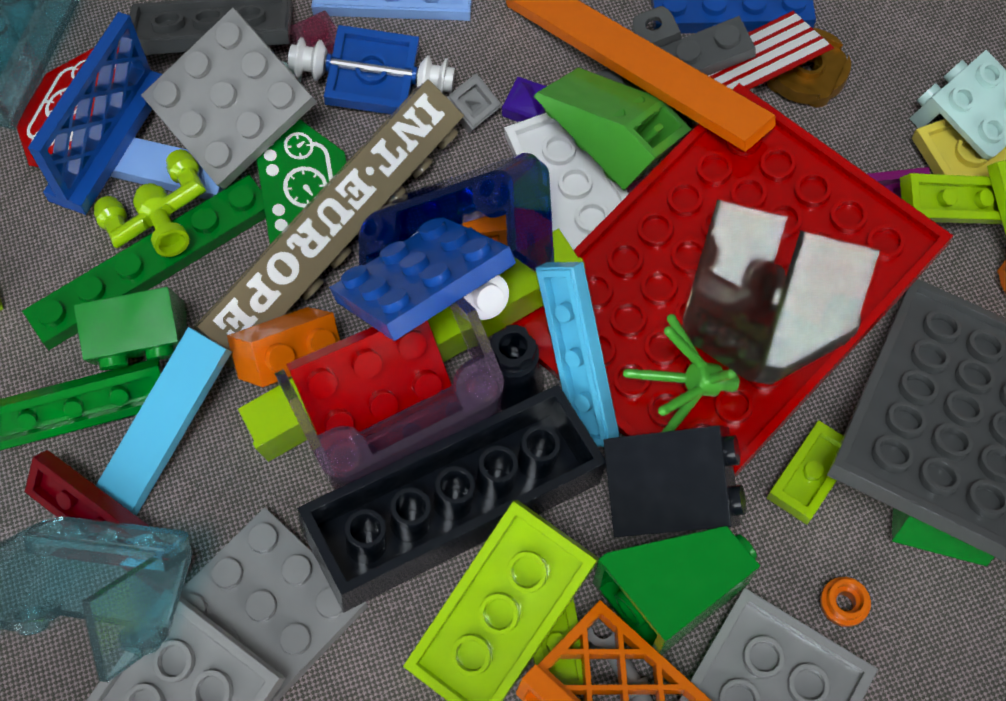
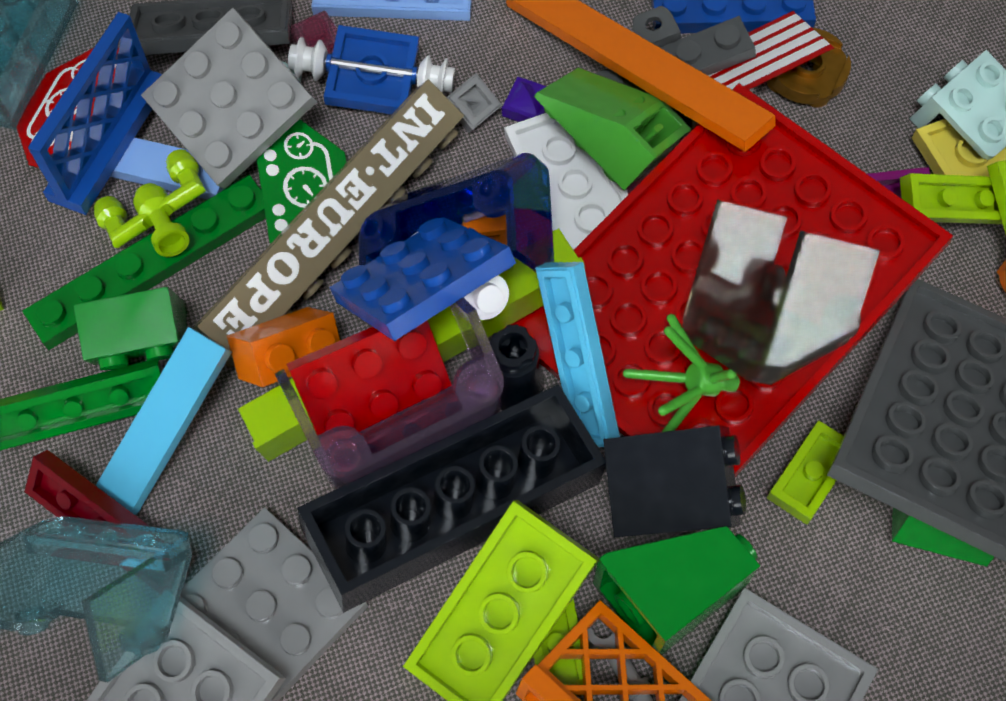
orange plate [820,577,871,627] -> none

